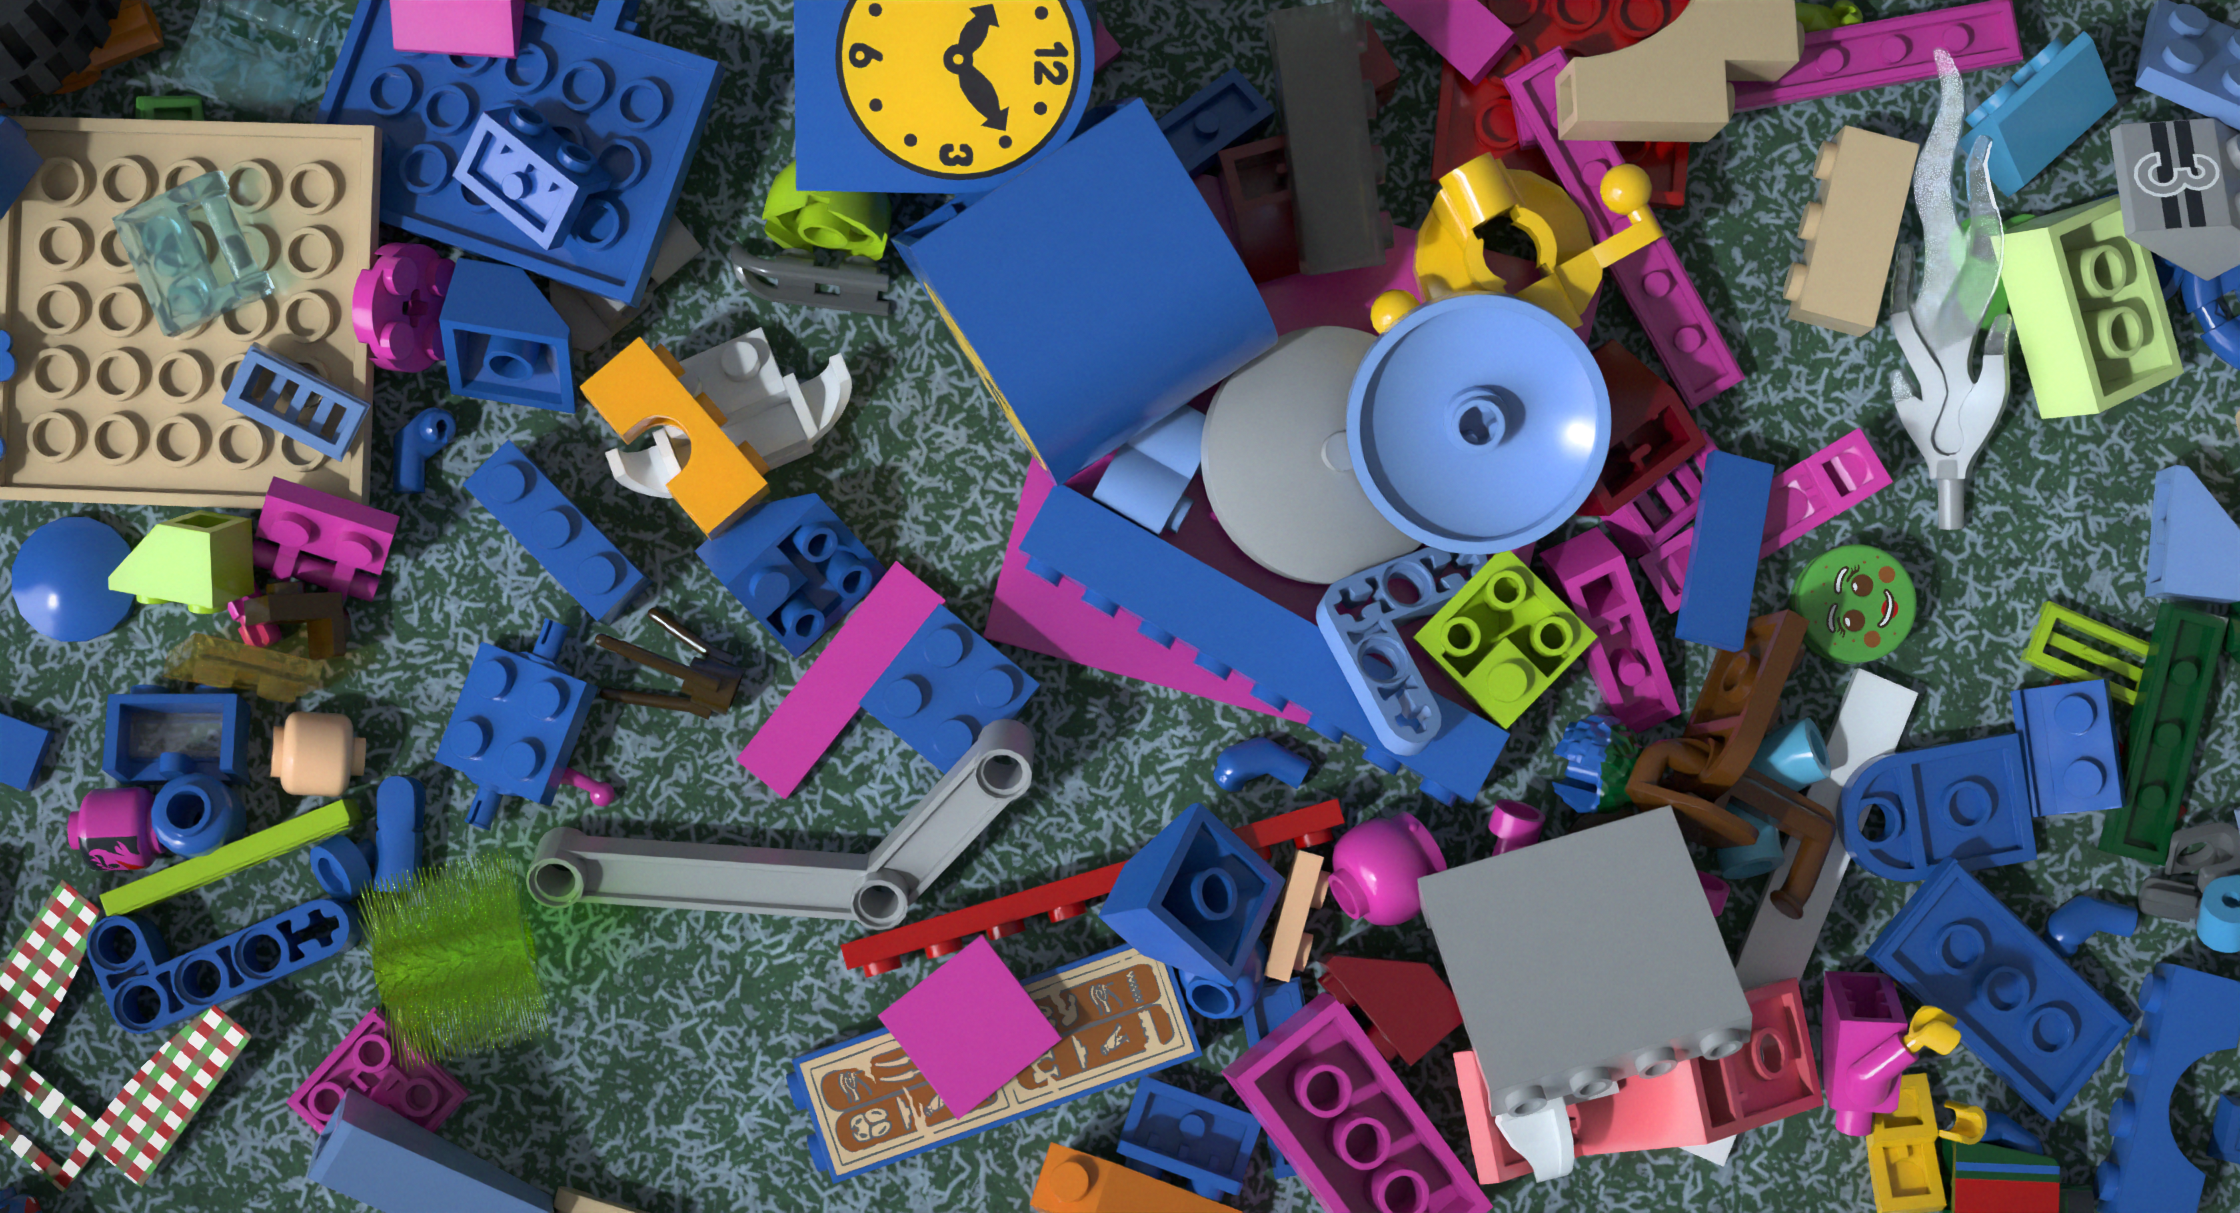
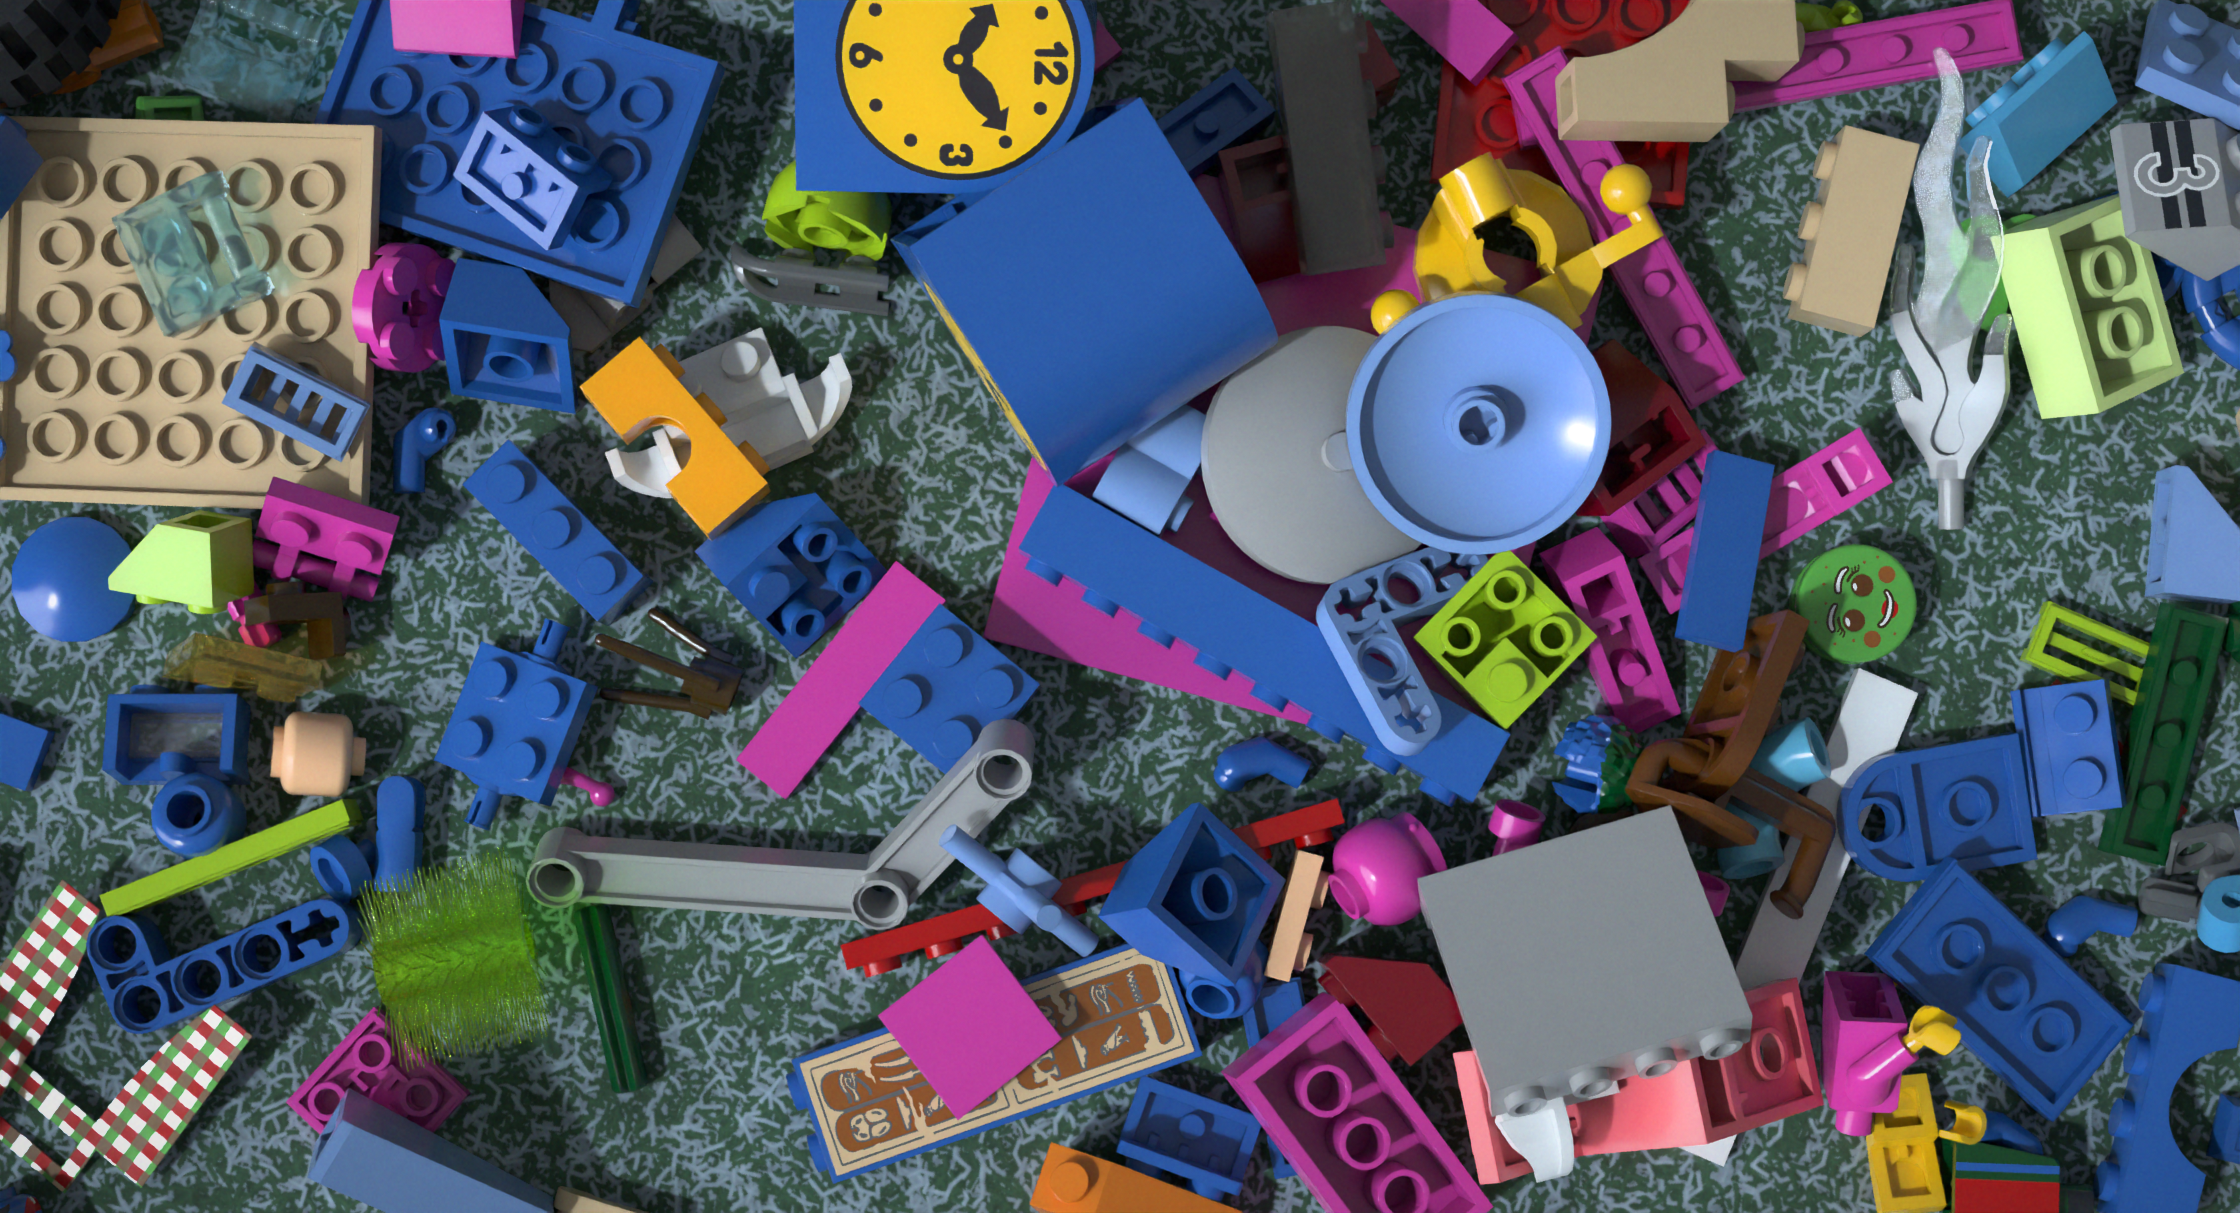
dark pink head [67,787,168,871] -> none
none -> dark green axle [573,904,648,1094]
none -> medium blue bar [939,824,1099,957]

